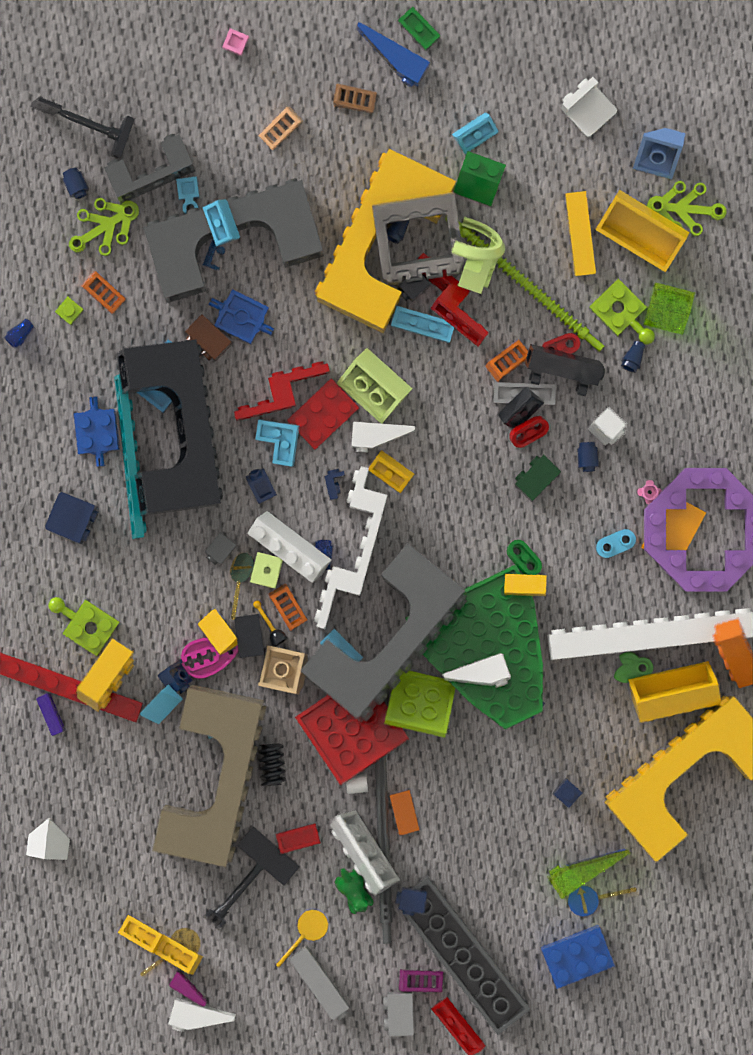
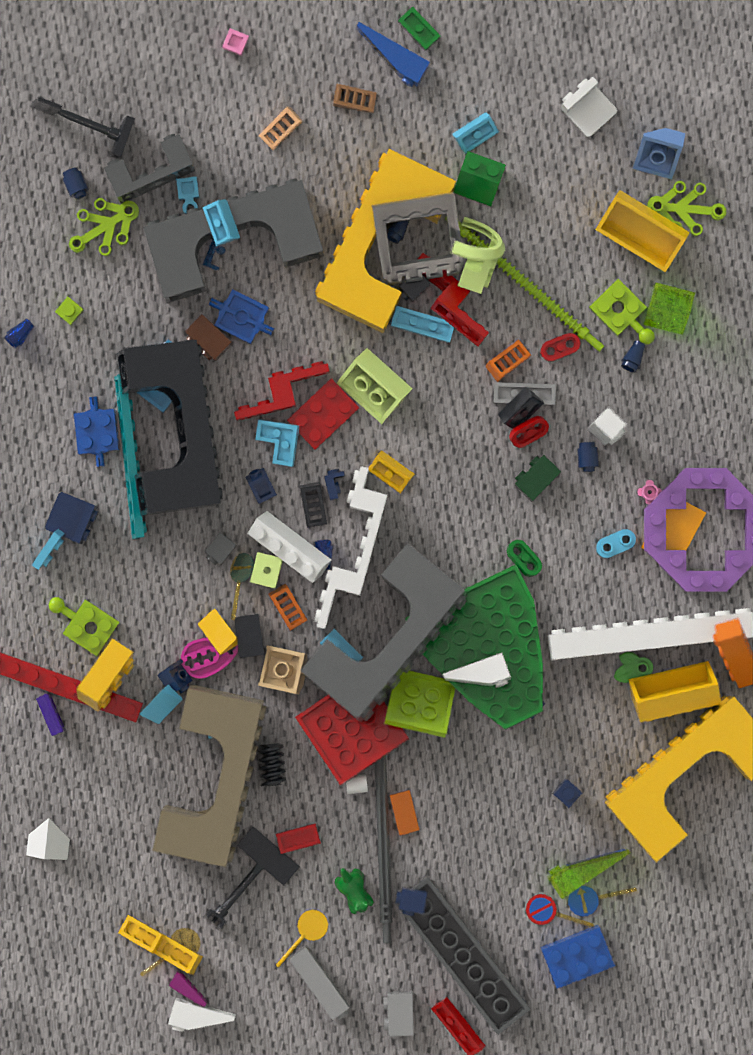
orange slope [81,271,126,314] -> none
hinge [253,600,288,647] -> none
white slope [331,810,400,895] -> none
white slope [352,422,415,452] -> none
magenta slope [399,969,443,992] -> none
yellow slope [504,574,547,596] -> none
black brick [525,344,605,396] -> none
yellow slope [565,191,596,276] -> none
none -> medium azure plate [32,529,65,570]
none -> black slope [300,482,327,528]
none -> piece [526,894,594,927]

